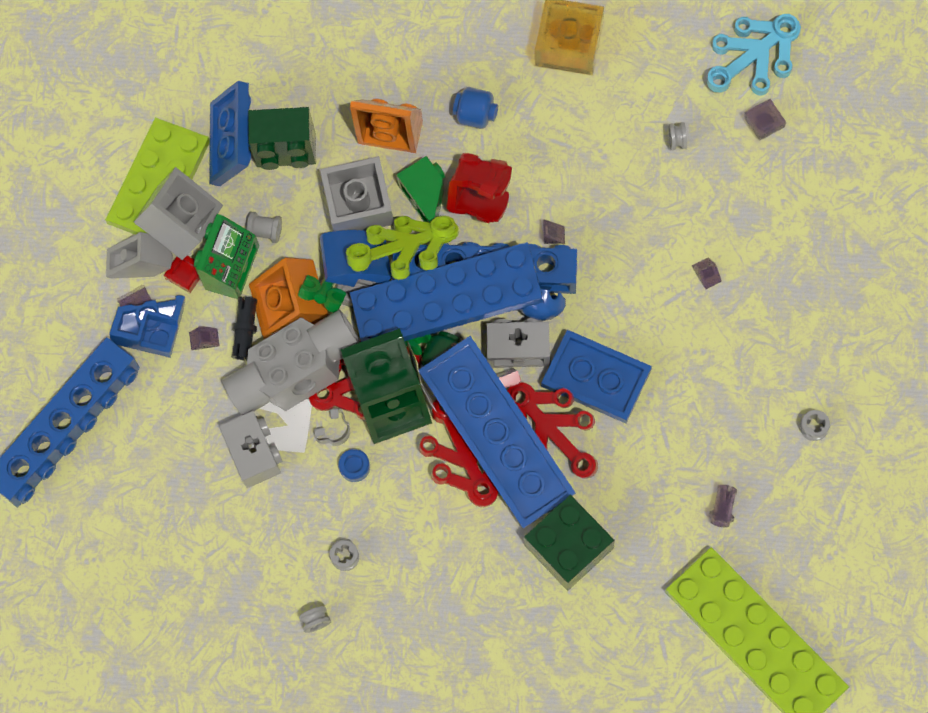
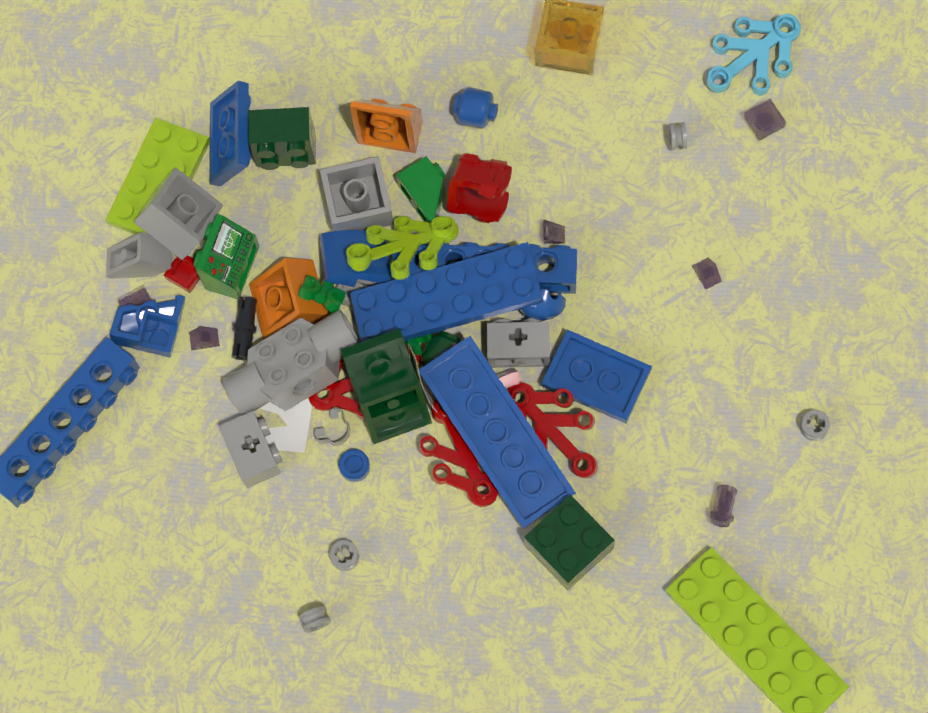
light grey bush [247,212,282,243] -> none

